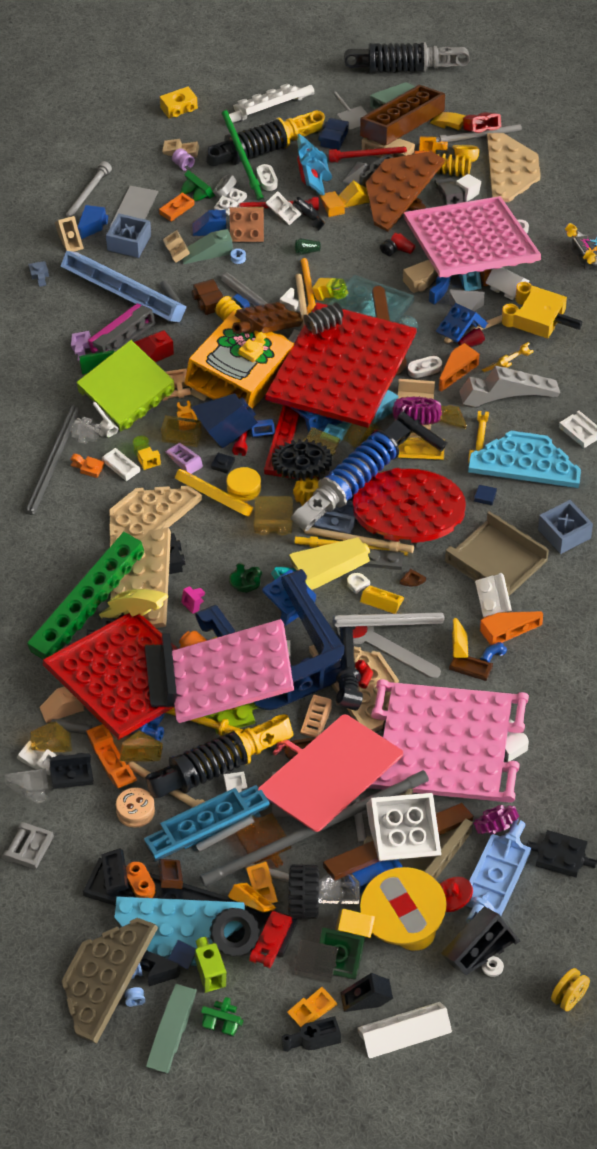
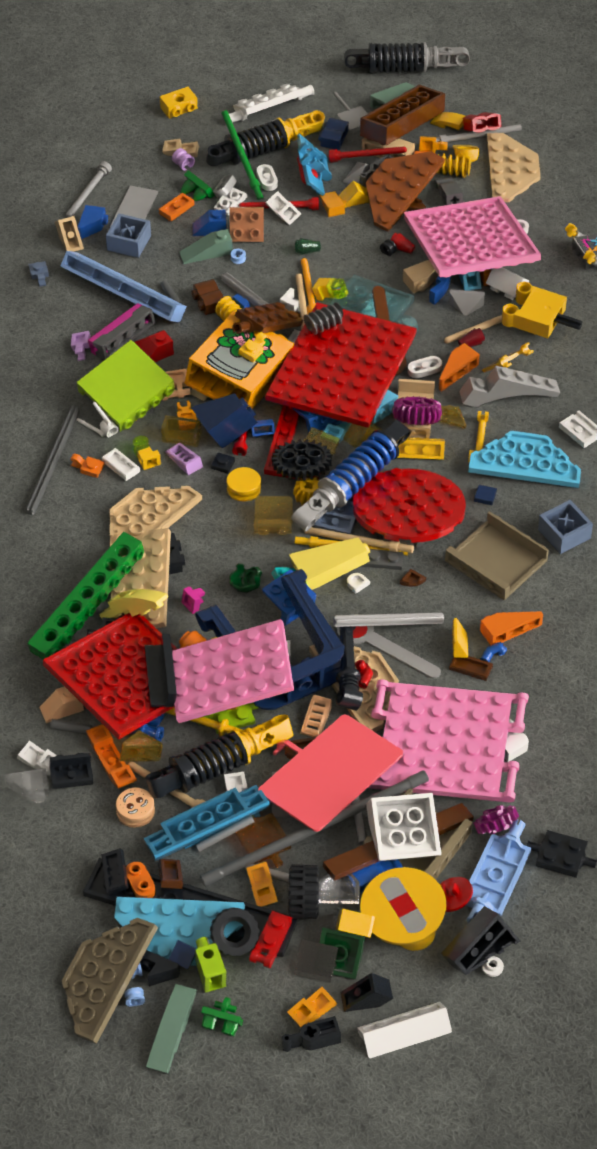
light grey plate [2,822,54,870] -> none
clear yellow slope [30,721,72,752] -> none
clear brick [71,417,101,444] -> none
green tile [79,350,115,374] -> none
tan slope [163,230,190,263] -> none
yellow beam [175,469,253,516] -> none
light orange slope [228,883,276,912] -> none
black piece [293,197,325,231] -> none
yellow slope [360,585,404,614] -> none
black pin [396,411,448,452] -> none
blue bracket [436,303,488,342] -> none
white panel [456,174,481,202] -> none
white plate [475,573,512,618] -> none
yellow head [551,968,590,1011] -> none

